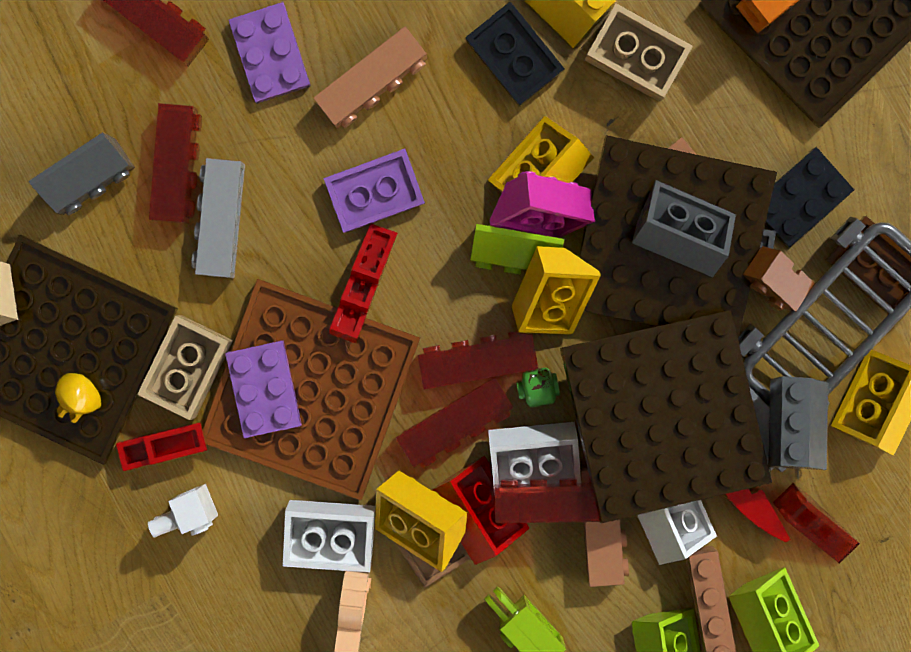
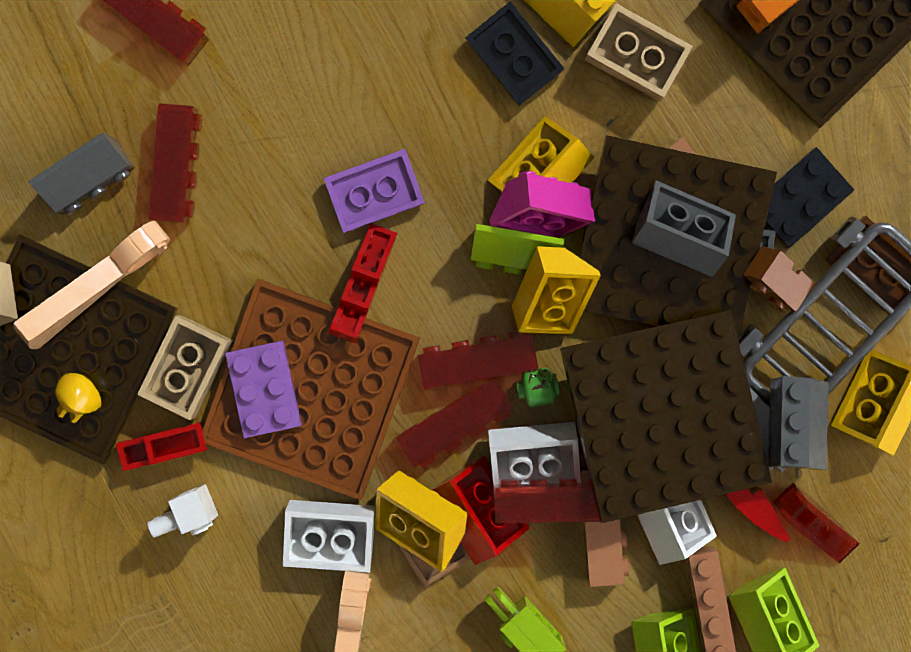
light grey brick [192,158,245,278] -> none
medium lavender plate [228,2,311,104] -> none
nougat brick [314,26,427,129] -> none
none -> light nougat piece [13,220,170,349]

